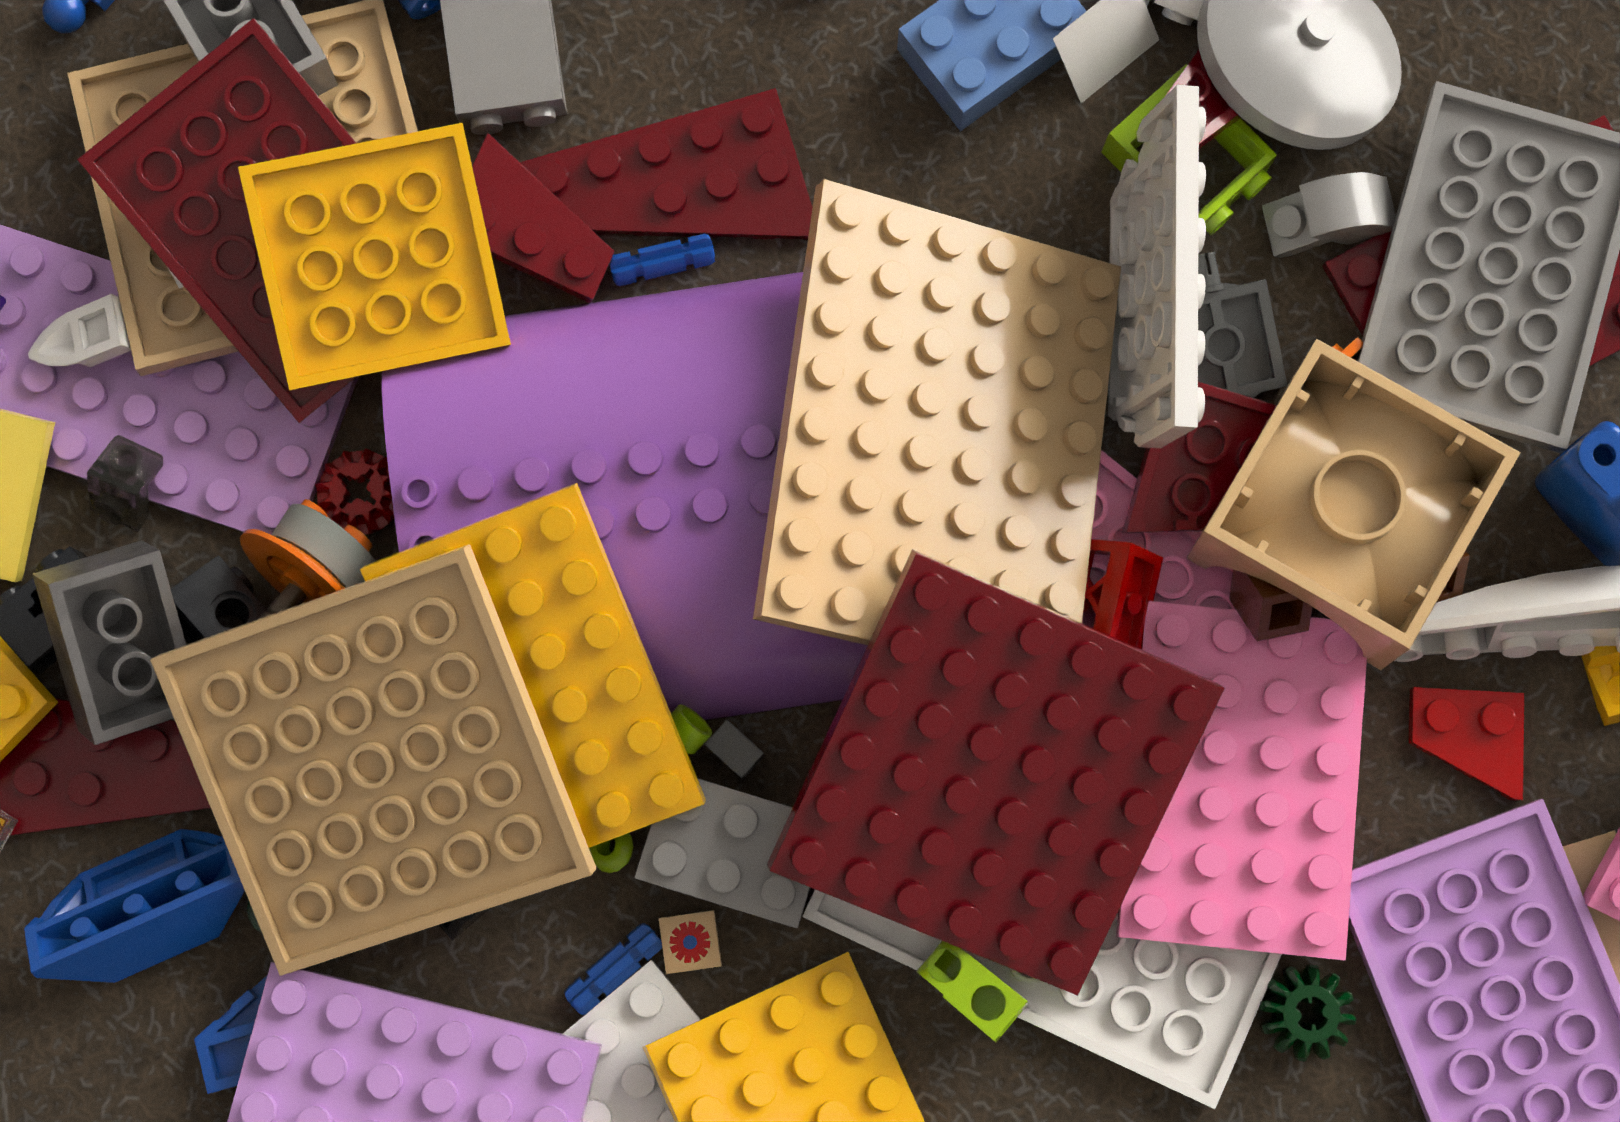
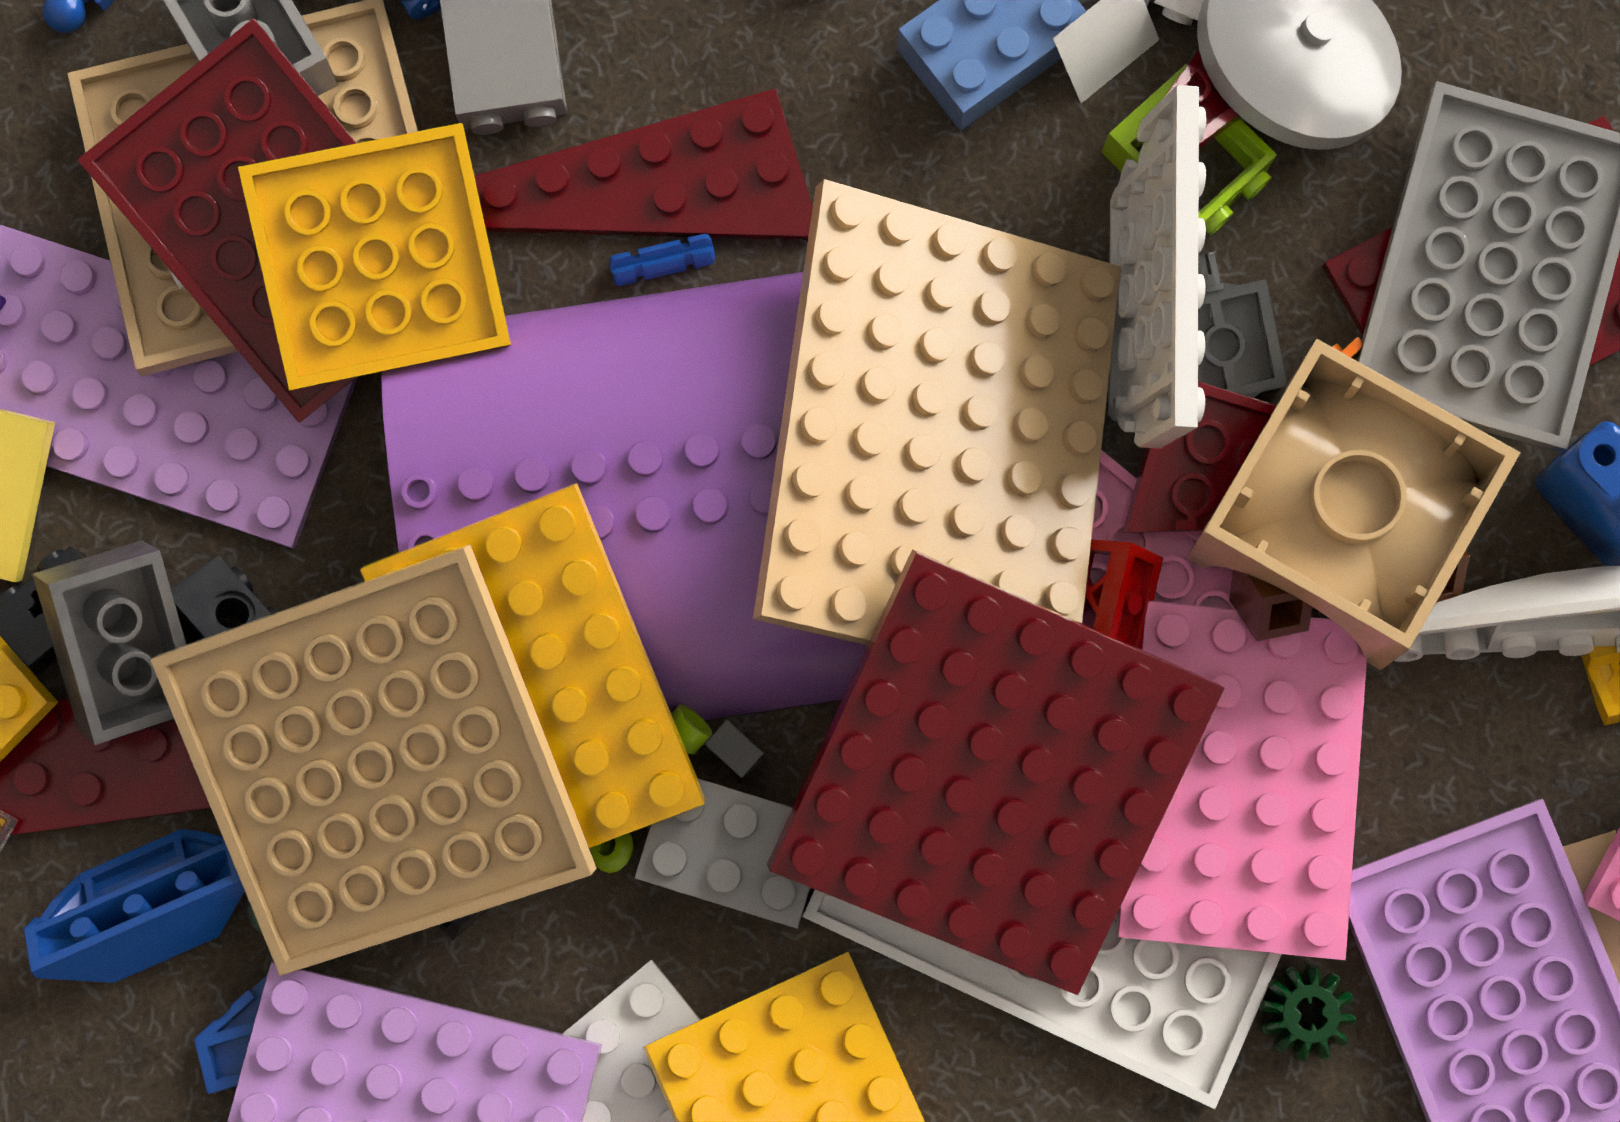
white plate [28,294,131,367] -> none
clear smoke bracket [87,435,163,532] -> none
piece [240,499,375,619] -> none
red gear [315,448,394,535] -> none
dark red wing [472,133,615,303] -> none
blue axle [564,923,662,1015] -> none
tan tile [659,910,722,974] -> none
lime leg [916,941,1029,1043] -> none
light grey brick [1262,172,1396,258] -> none
red wing [1409,687,1524,800] -> none

